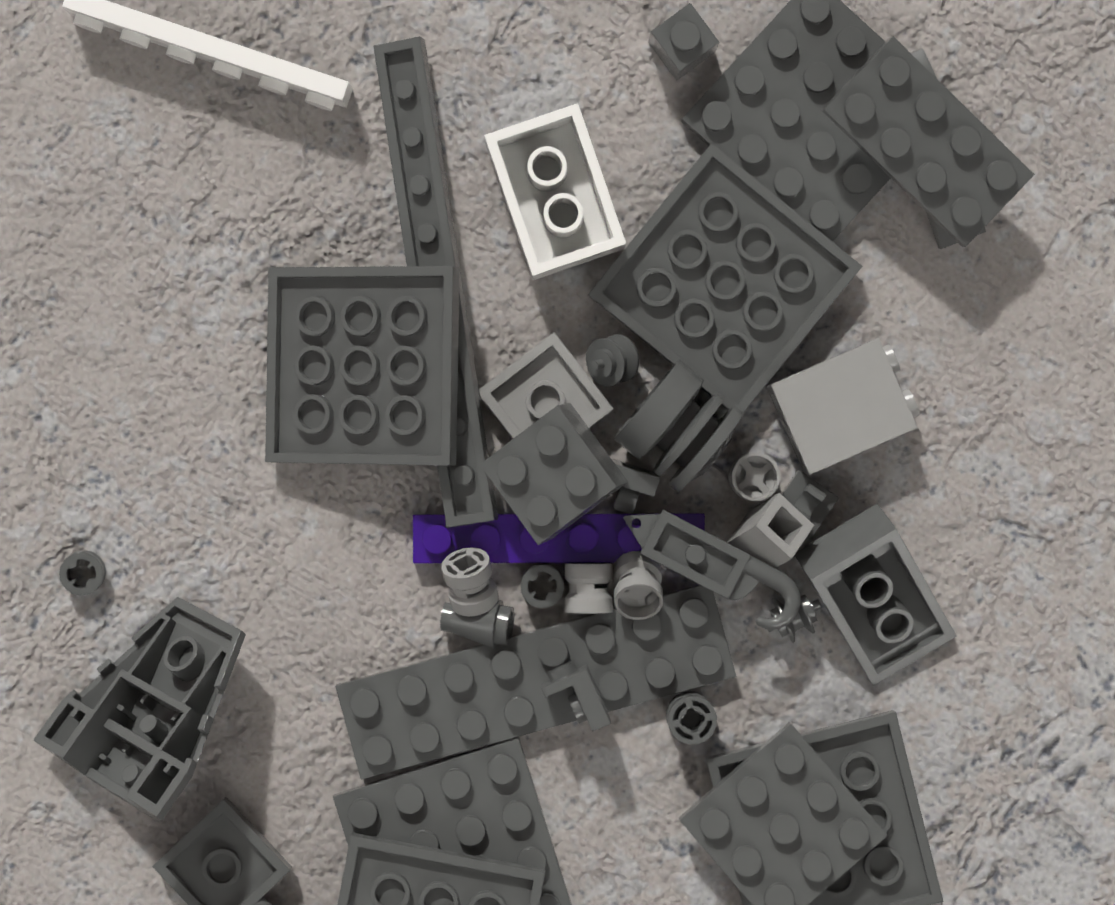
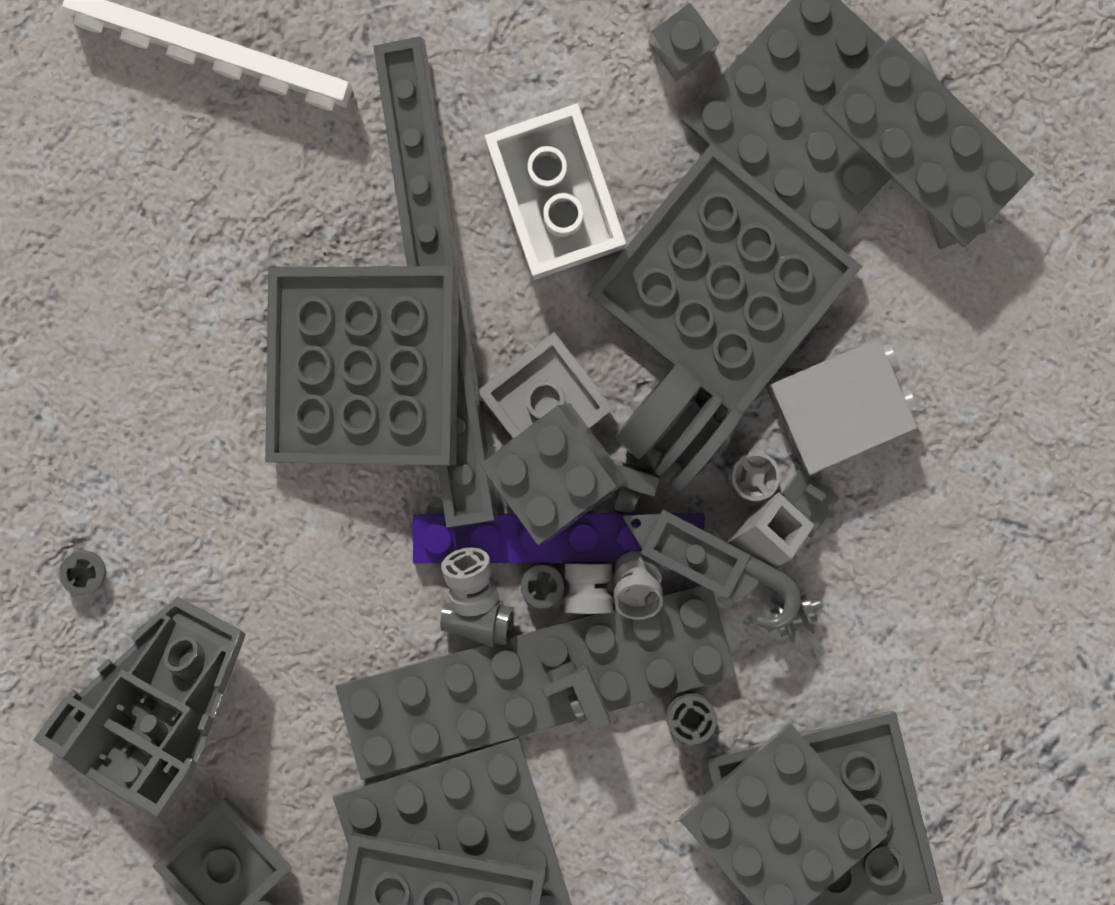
dark grey wheel [586,334,639,387] -> none
dark grey slope [795,504,956,686] -> none

